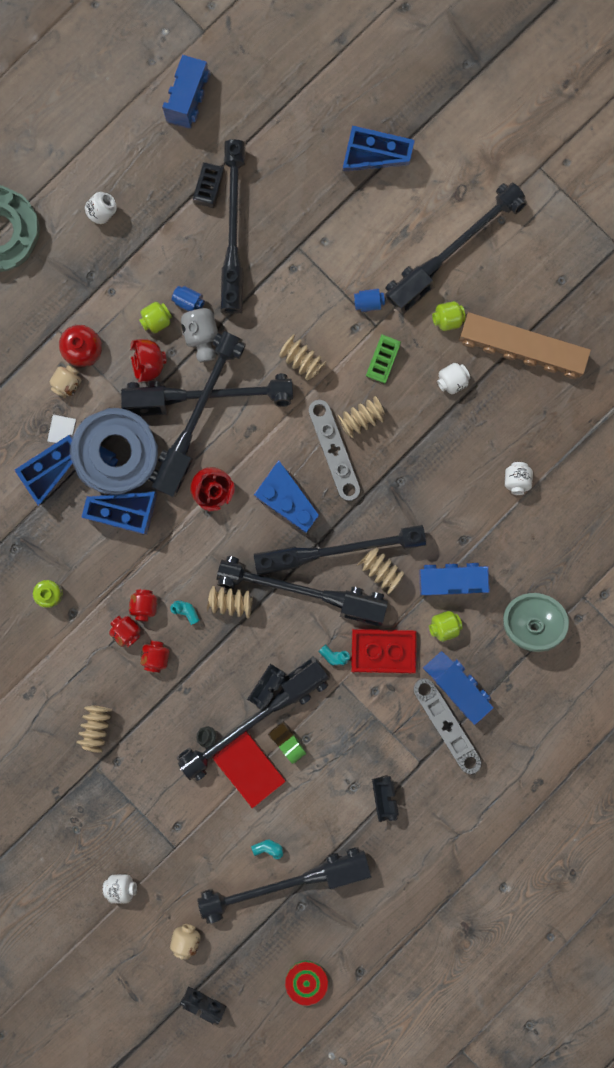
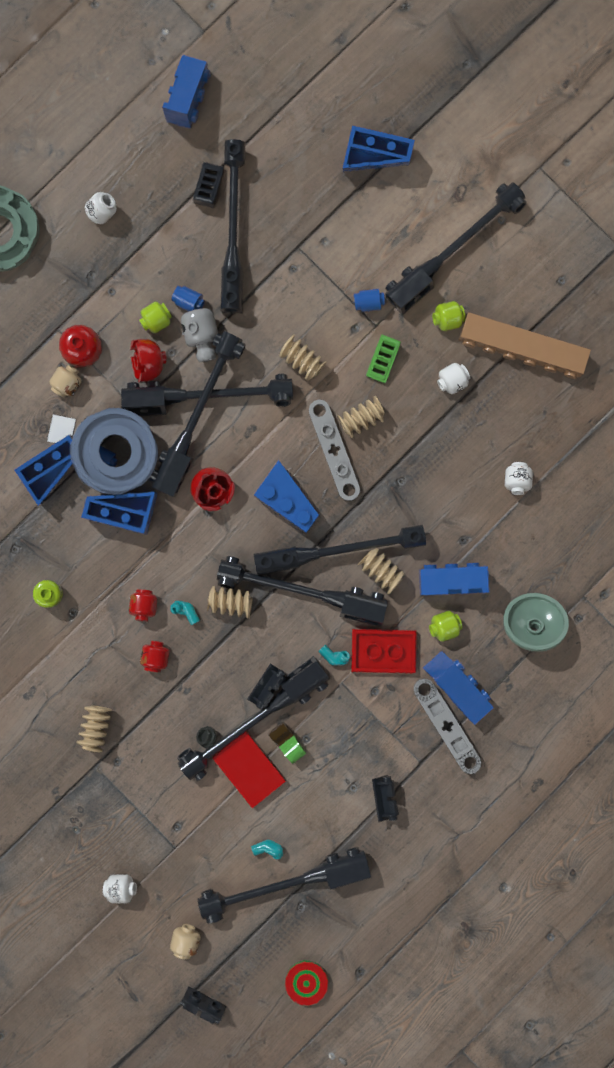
red head [109,615,141,648] -> none

